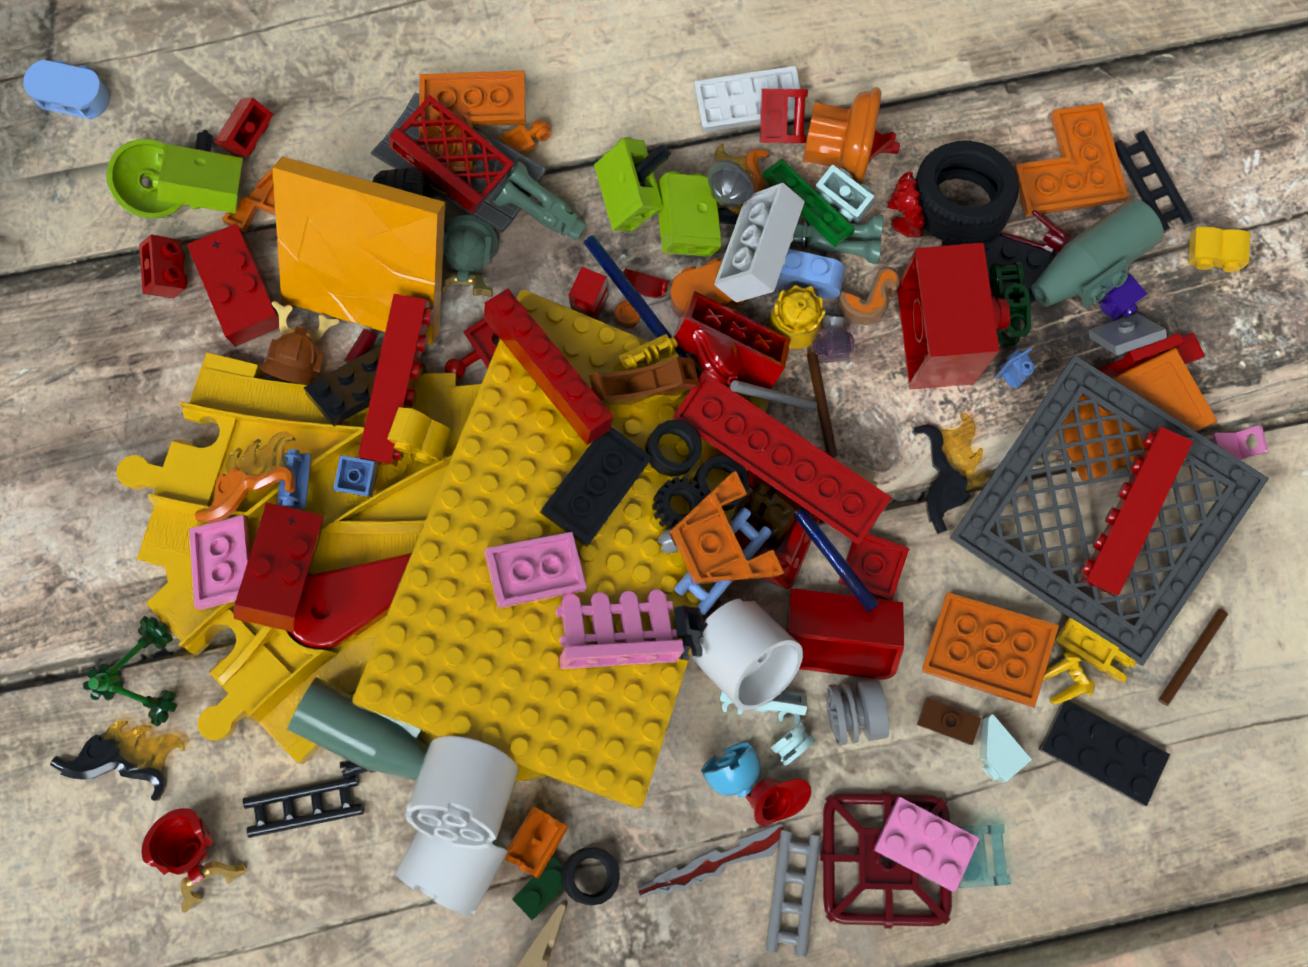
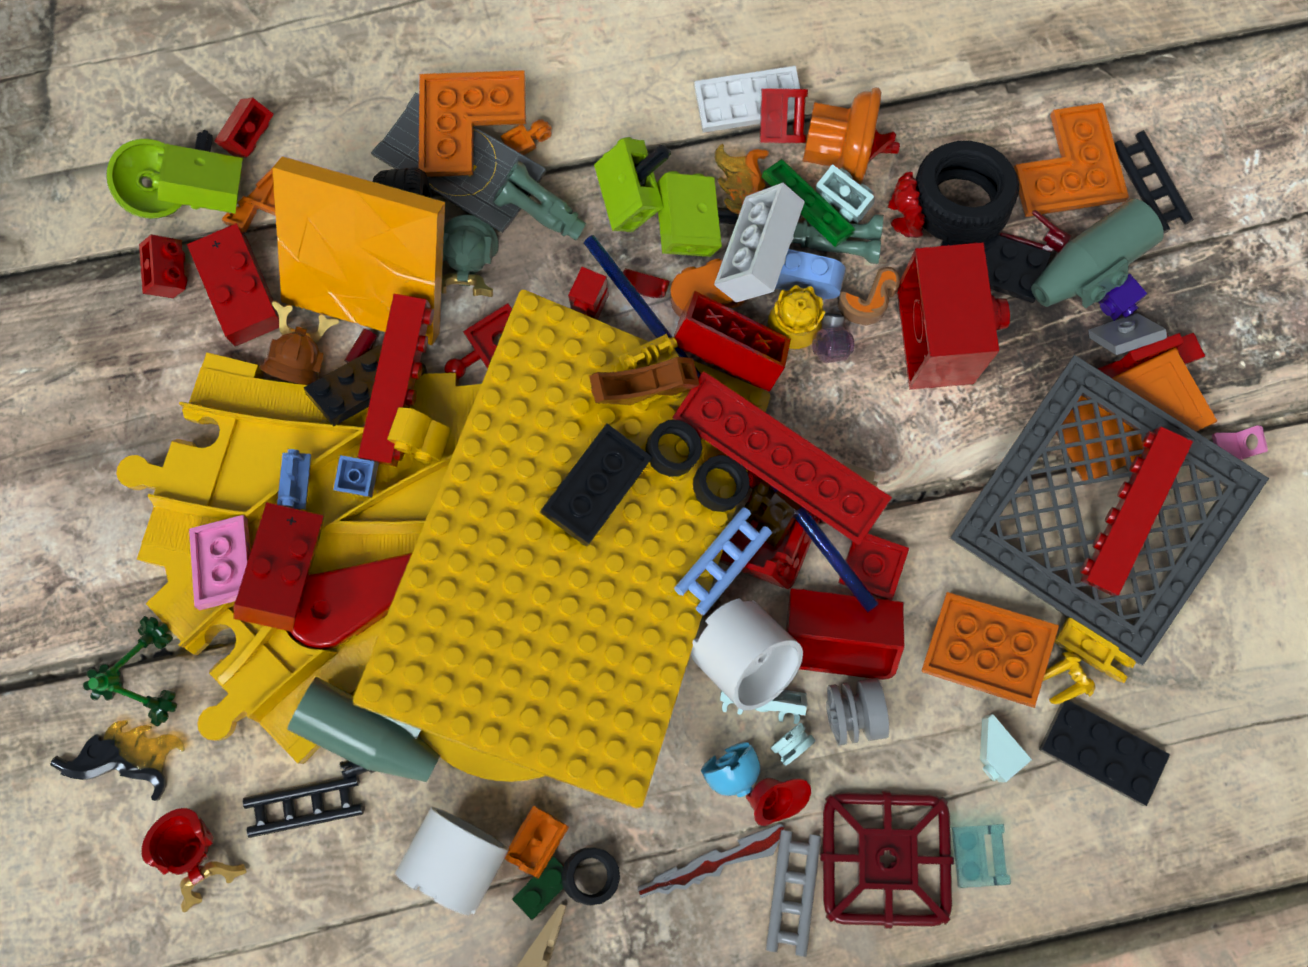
light blue brick [23,59,110,119] -> none
piece [195,432,296,523] -> none
red fence [388,95,514,215] -> none
white brick [405,736,518,849] -> none
red brick [484,288,613,445] -> none
bright pink plate [484,532,586,609] -> none
bright pink fence [556,590,684,669] -> none
orange tile [615,300,641,328] -> none
black tyre [652,477,706,530] -> none
light grey hinge [657,528,678,554] -> none
orange wing [670,471,784,584] -> none
black plate [674,605,703,660] -> none
red hat [692,326,746,385] -> none
flat silver piece [708,160,754,208] -> none
light grey bar [730,380,817,411] -> none
reddish brown bar [807,352,838,457] -> none
bright pink plate [873,797,980,893] -> none
piece [912,414,986,534] -> none
reddish brown plate [917,698,981,746] -> none
dark green piece [990,262,1031,346] -> none
medium blue hinge [995,348,1034,388] -> none
reddish brown bar [1158,609,1228,706] -> none
yellow brick [1188,227,1250,273] -> none

